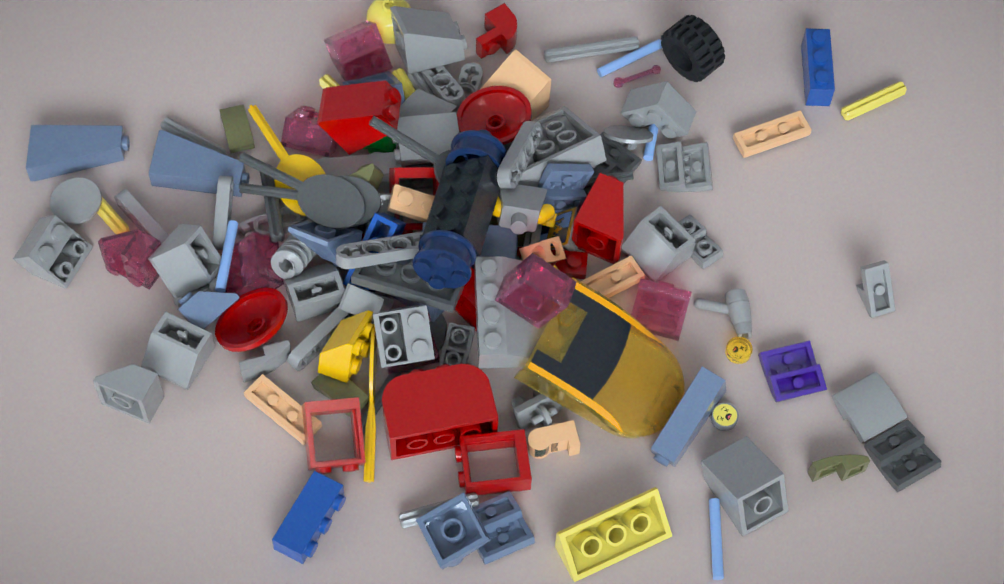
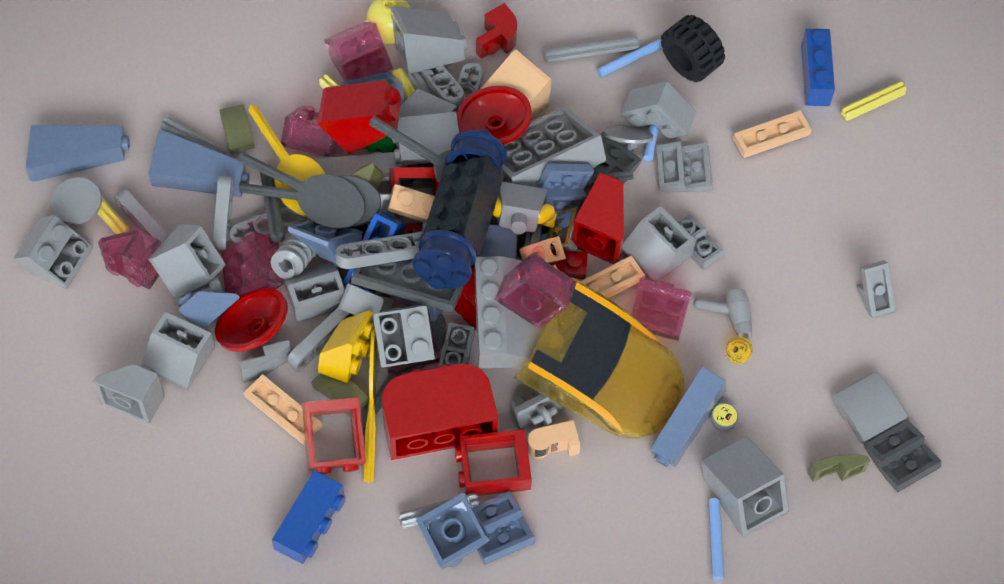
light blue bar [215,220,238,293] -> none
light grey beam [497,121,542,189] -> none
light yellow slope [555,487,672,582] -> none
clear pink hinge [613,65,661,88] -> none
dark purple slope [758,341,827,402] -> none

